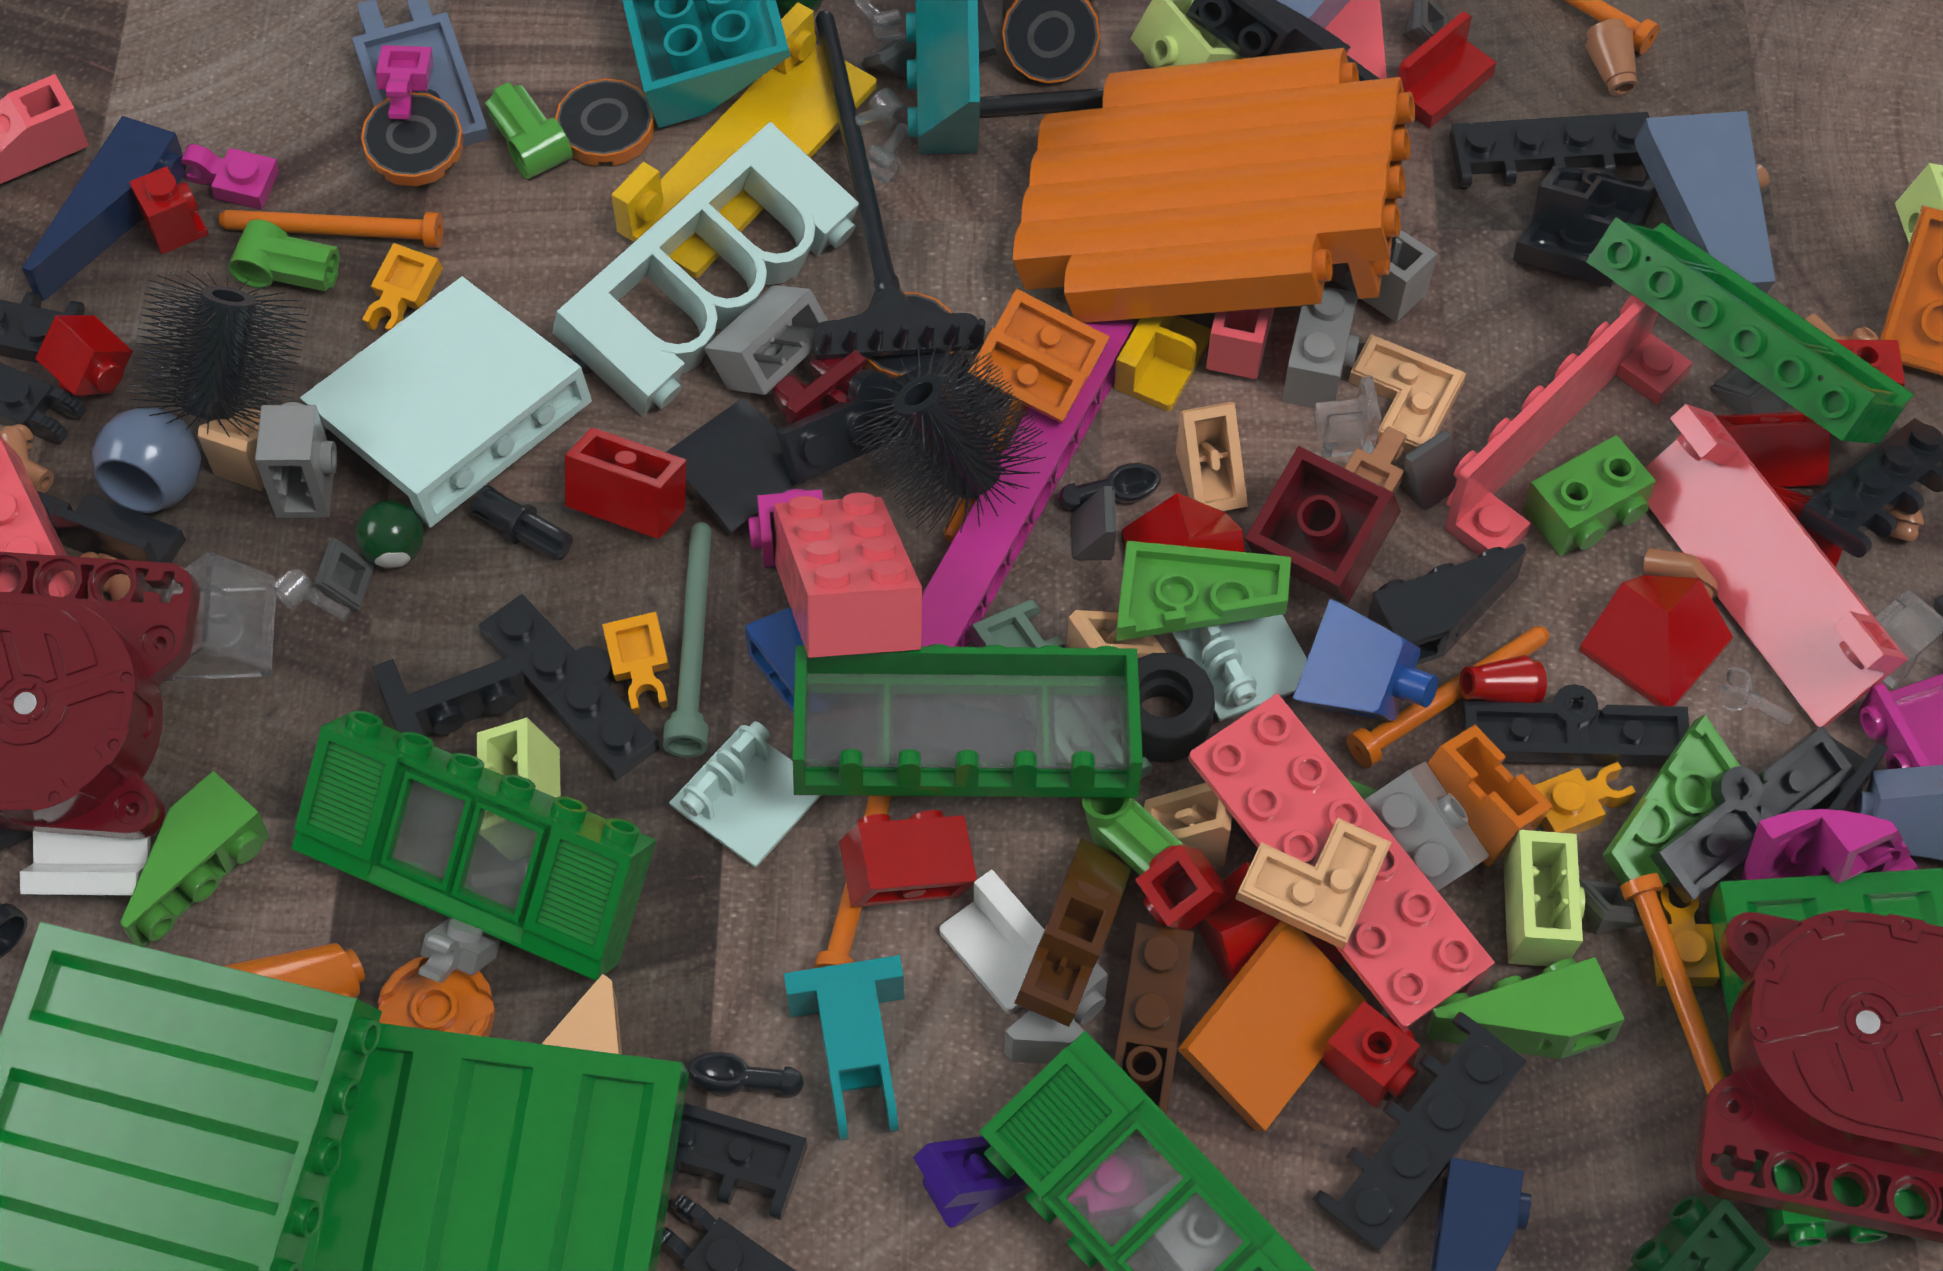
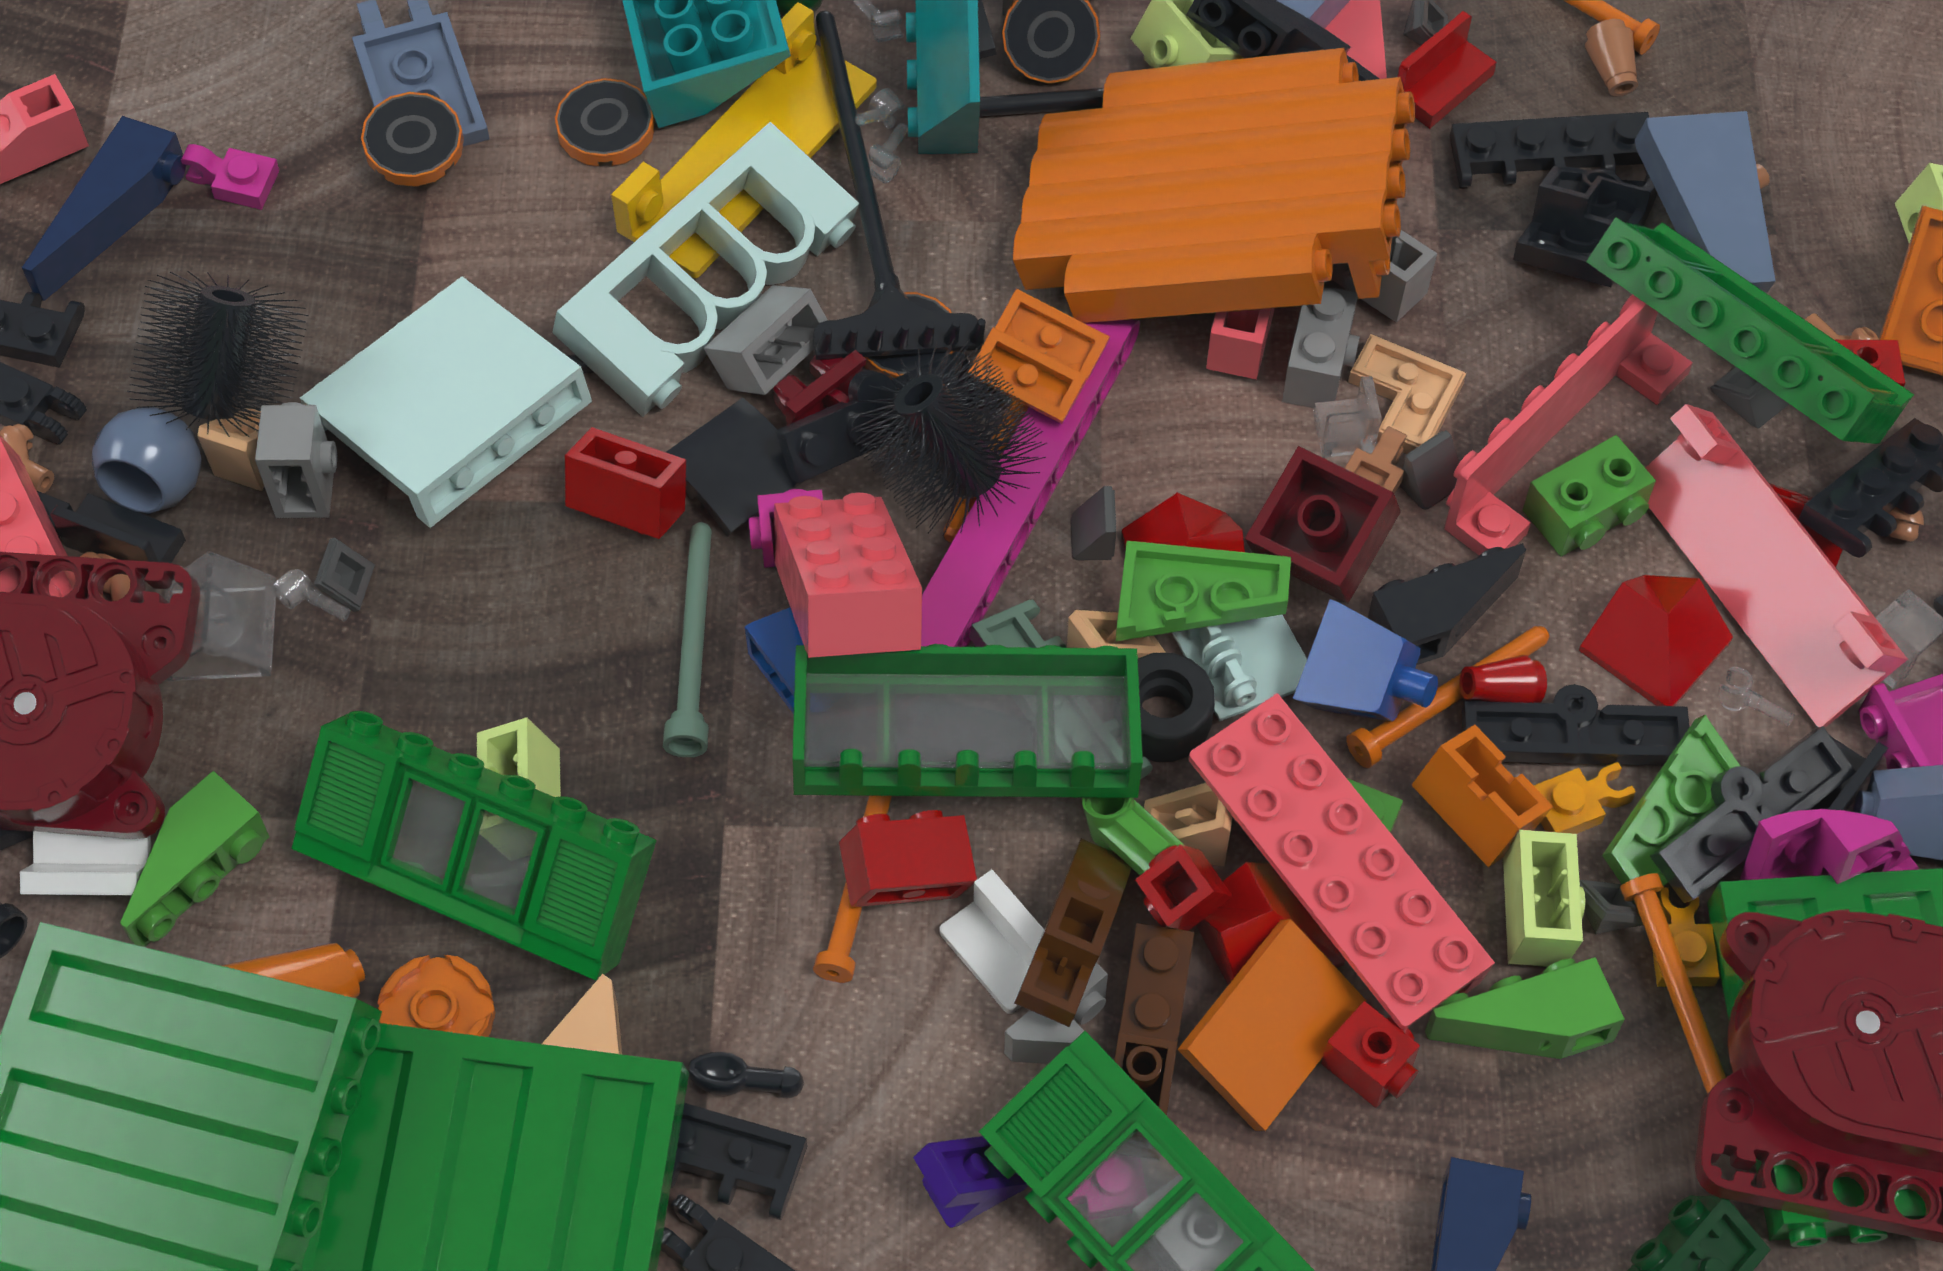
red brick [35,315,133,397] -> none
red brick [129,166,209,254] -> none
orange bar [219,210,444,248] -> none
bright green piece [228,219,340,291] -> none
dark green piece [356,500,424,569] -> none
light orange plate [362,243,443,332] -> none
black bracket [372,655,528,783] -> none
dark pink plate [375,45,433,119] -> none
light grey plate [418,918,501,983] -> none
black axle [471,485,573,560] -> none
black hinge [479,594,660,781] -> none
bright green piece [485,82,573,180] -> none
light orange plate [602,611,670,715] -> none
light aqua hinge [669,721,822,868] -> none
teal piece [784,955,905,1141] -> none
dark grey slope [861,35,916,80] -> none
black piece [1059,463,1161,511] -> none
yellow panel [1114,315,1211,411] -> none
light nougat slope [1176,402,1248,511] -> none
light nougat tile [1235,818,1392,949] -> none
black hinge [1312,1011,1527,1254] -> none
light grey brick [1364,761,1490,891] -> none
nougat arm [1644,548,1718,599] -> none
red panel [1715,411,1831,487] -> none

